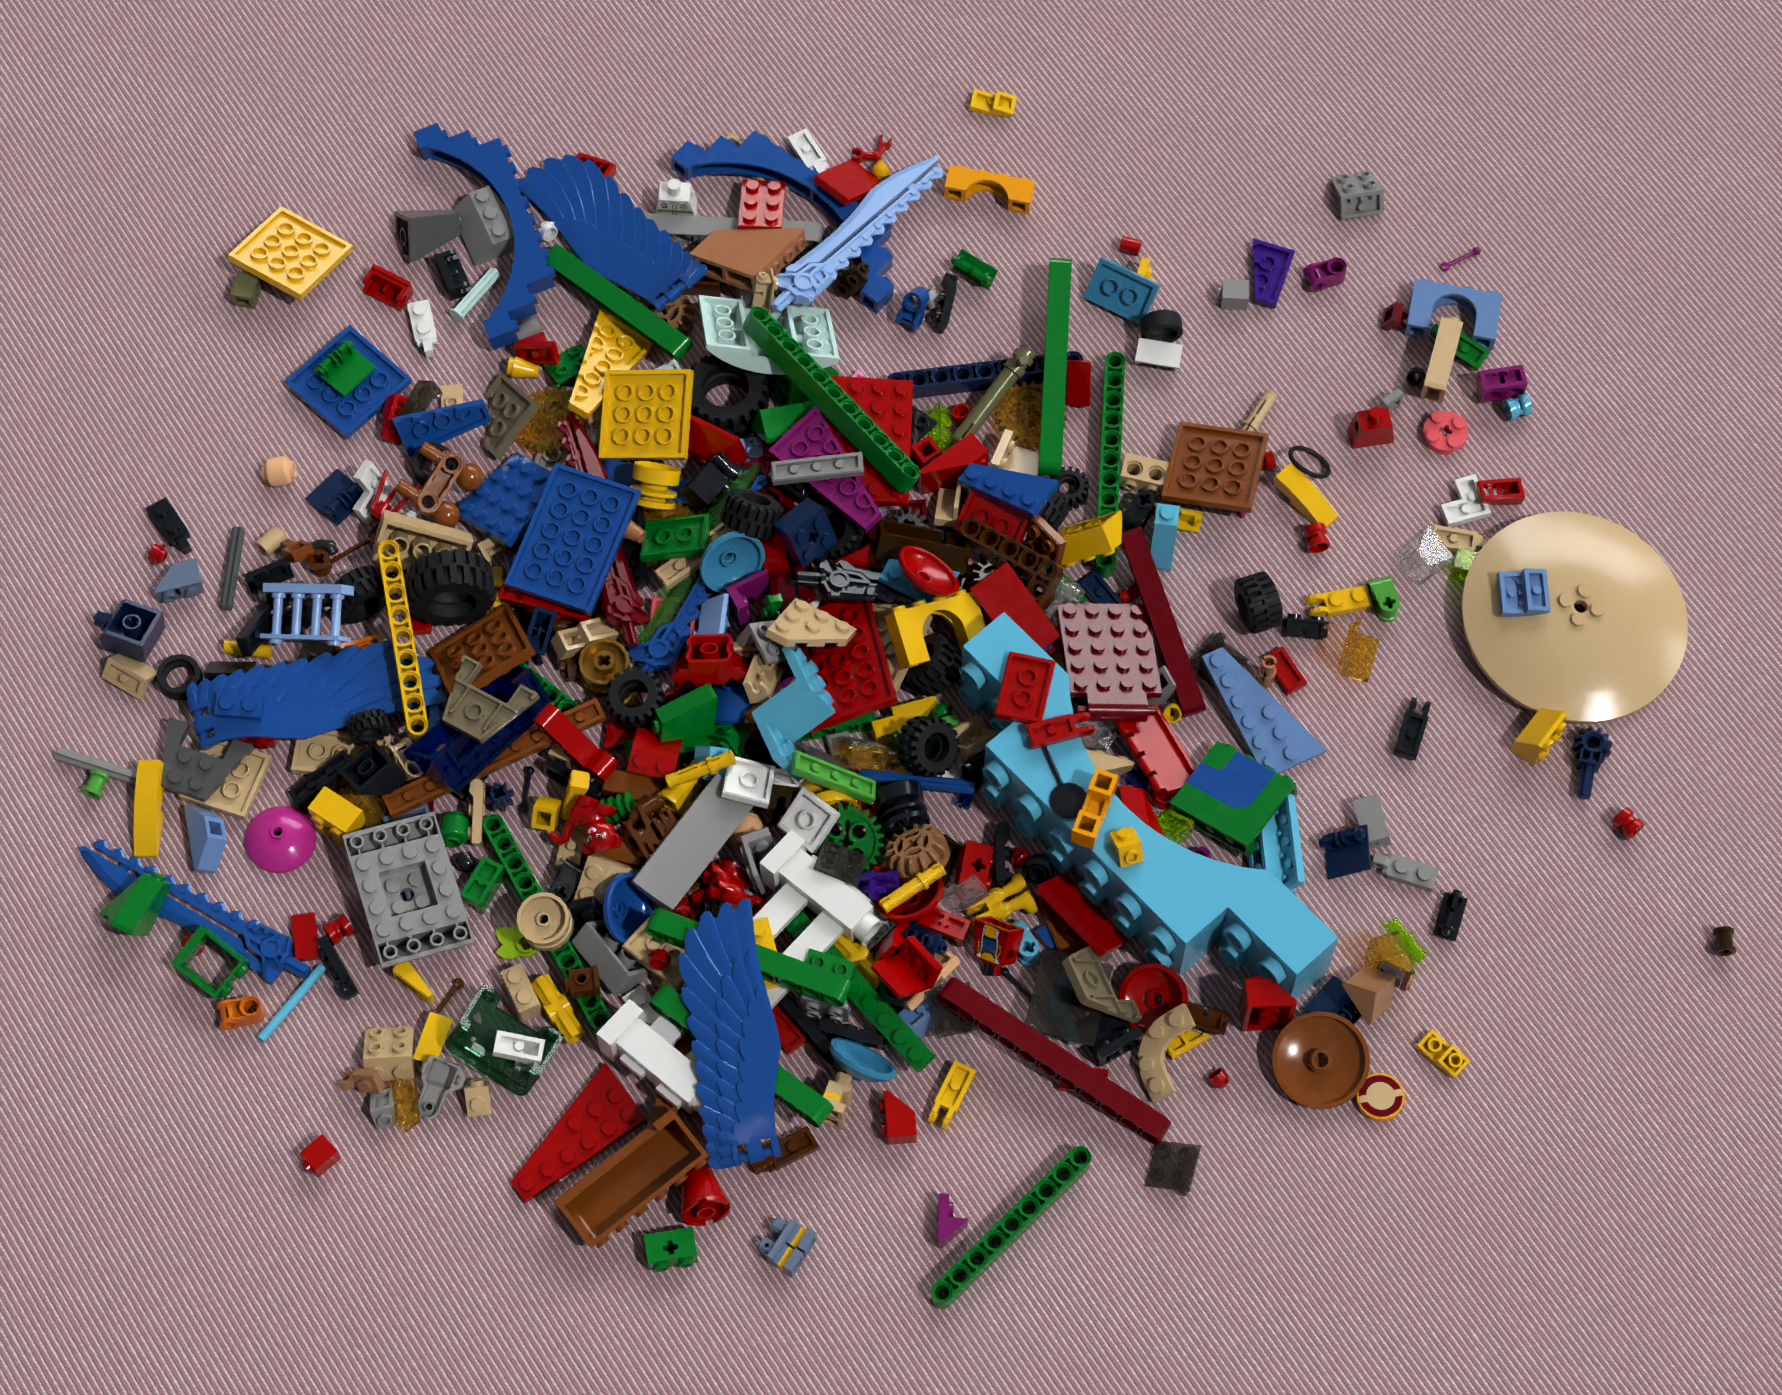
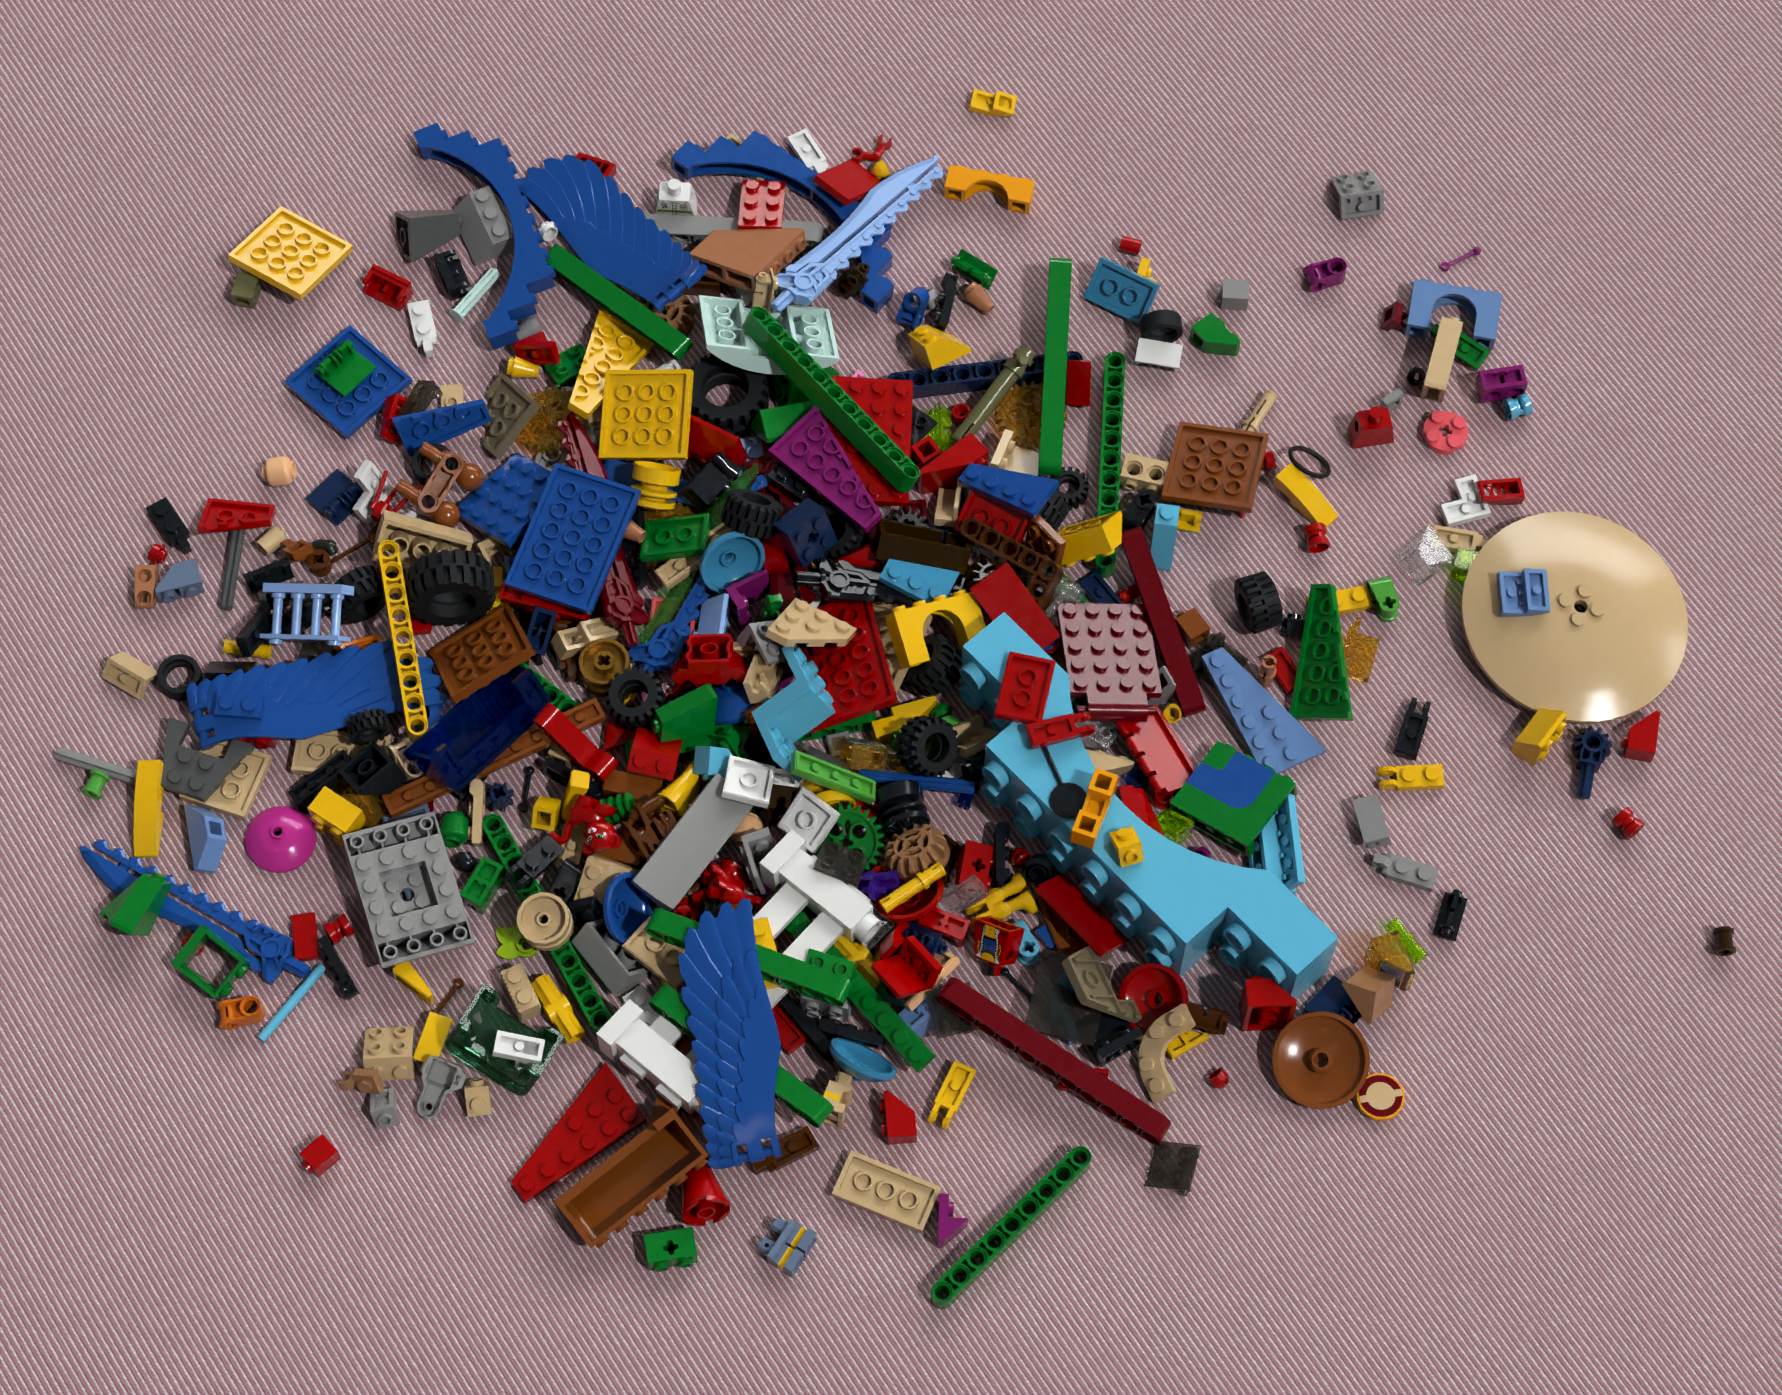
dark blue hinge [93,599,165,663] -> none
clear yellow hinge [392,1078,420,1132] -> none
dark tan wing [442,655,540,744] -> none
reddish brown brick [565,965,601,999] -> none
red plate [648,949,672,971] -> none
yellow pin [665,750,737,789] -> none
light grey tile [771,452,864,486] -> none
red dish [898,546,959,597] -> none
dark purple wing [1252,238,1295,309] -> none
dark blue hinge [1319,824,1371,880] -> none
yellow slope [1415,1029,1470,1079] -> none
none -> nougat leg [134,565,159,609]
none -> red wing [198,498,276,534]
none -> black hinge [504,835,565,891]
none -> tan plate [831,1150,941,1234]
none -> yellow slope [908,325,971,370]
none -> nougat cone [963,282,995,315]
none -> dark orange brick [1175,607,1210,649]
none -> green slope [1190,312,1240,356]
none -> green wing [1290,584,1353,721]
none -> yellow hinge [1377,764,1445,791]
none -> red slope [1620,711,1661,763]

